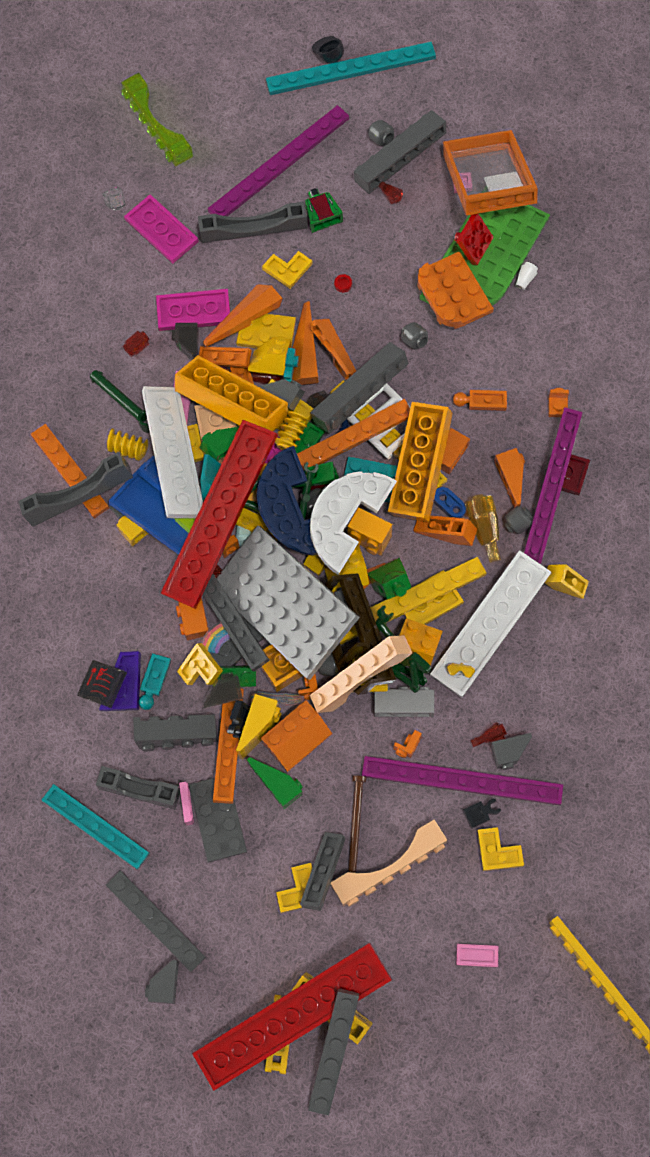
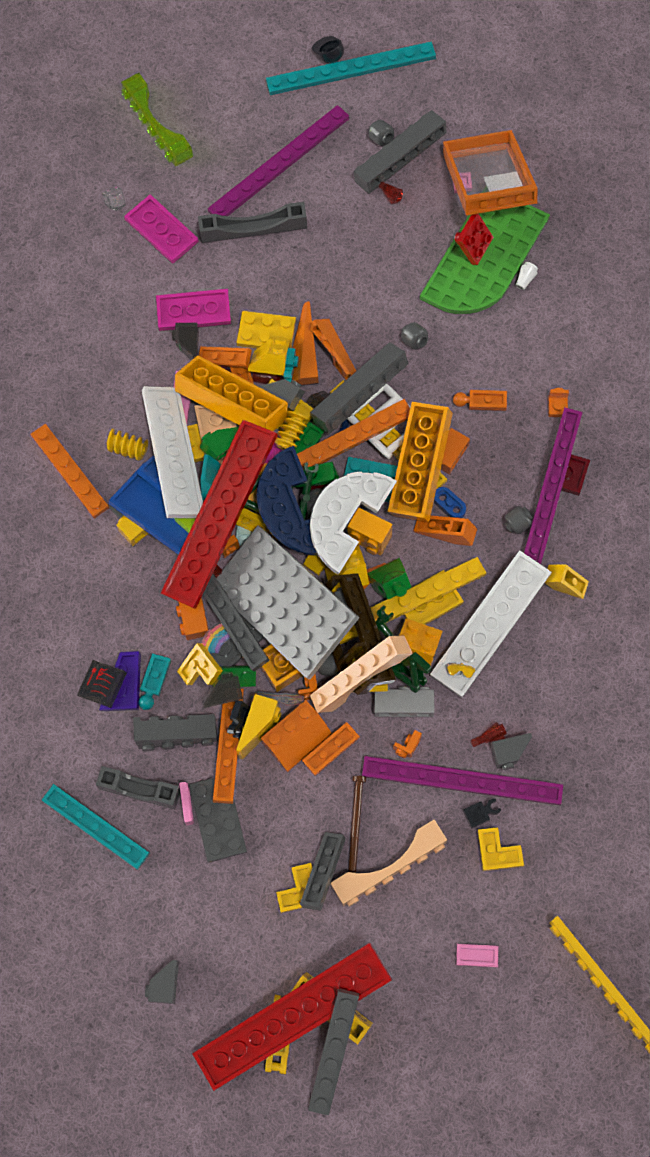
dark grey arch [19,451,133,527] -> none
dark green piece [90,370,150,433] -> none
dark grey plate [106,871,206,973] -> none
clear red brick [122,330,150,357] -> none
orange wedge [203,284,283,347] -> none
green slope [246,757,303,809] -> none
yellow plate [262,251,313,289] -> none
torso [305,188,343,233] -> none
red tile [334,274,352,293] -> none
orange plate [418,251,494,329] -> none
clear yellow piece [465,494,501,563] -> none
orange slope [494,448,525,508] -> none
none -> orange plate [302,722,360,776]

